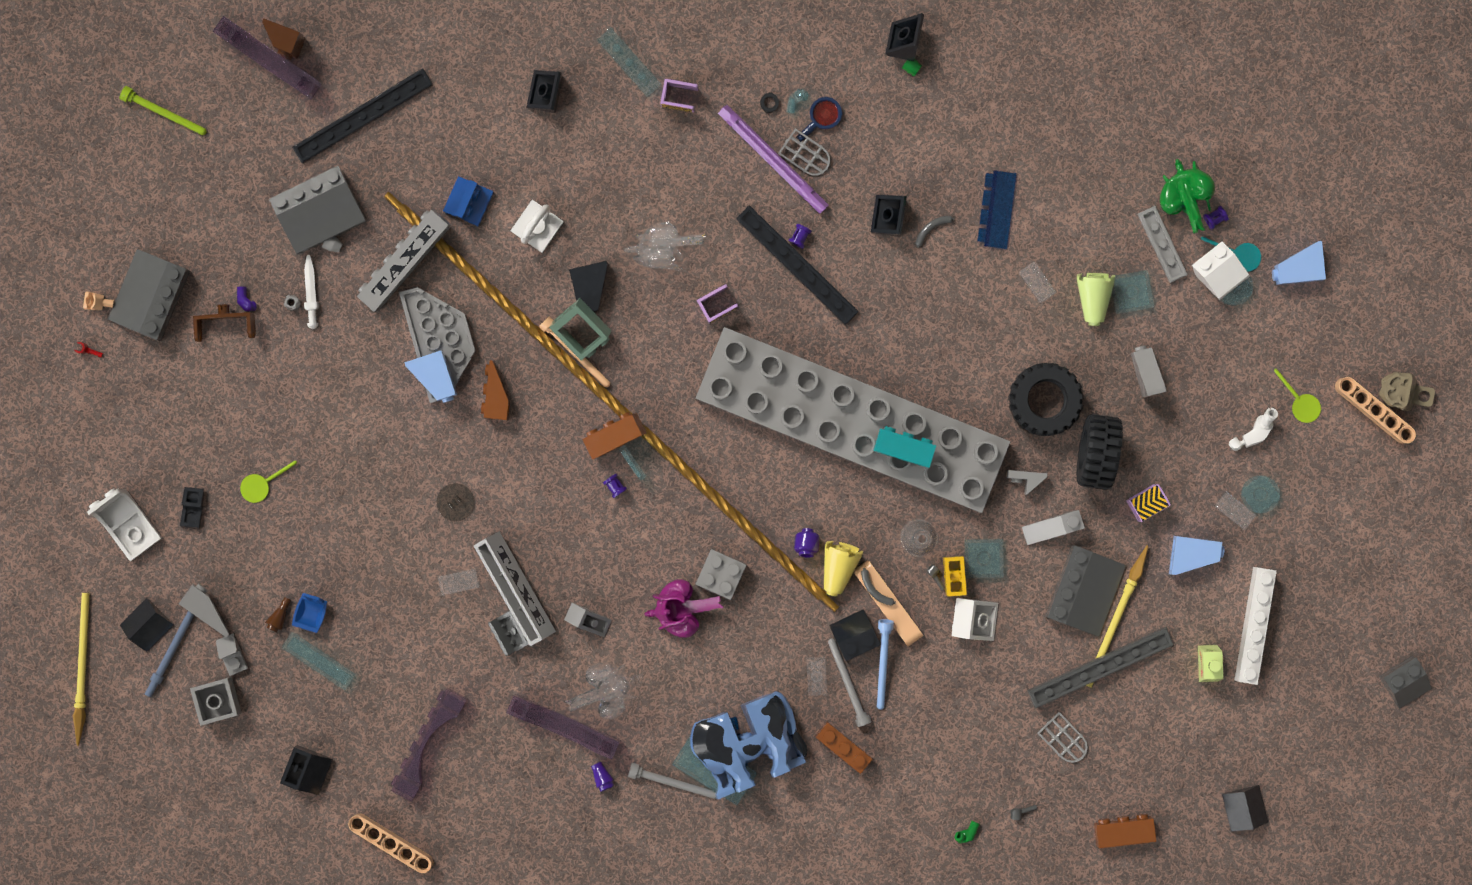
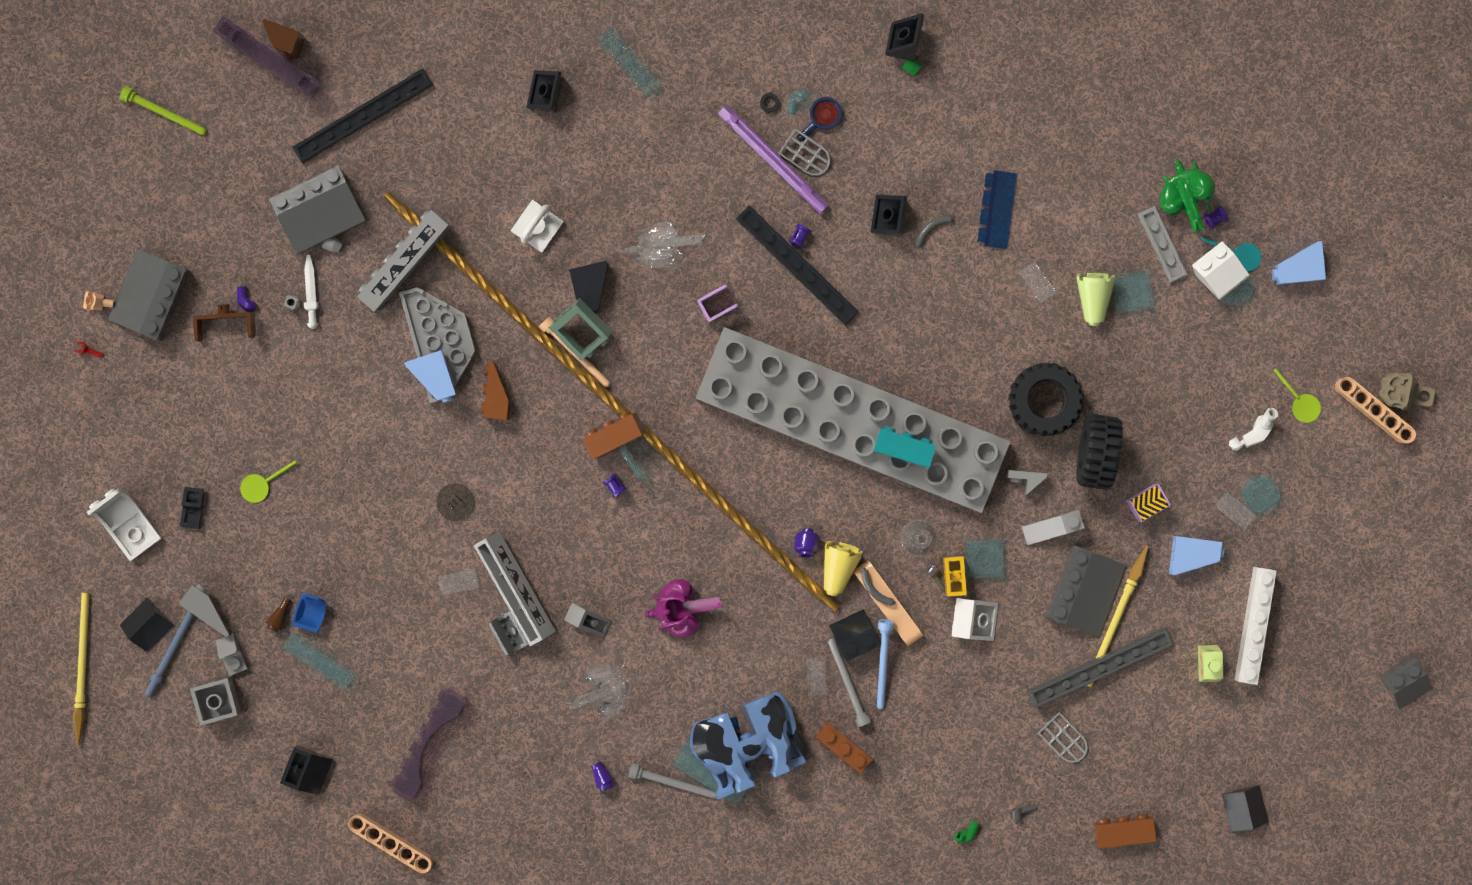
blue bracket [443,176,494,227] -> none
clear purple arch [506,694,621,760] -> none
lavender piece [660,79,698,112] -> none
light grey brick [696,549,746,600] -> none
light grey slope [1131,345,1167,398] -> none

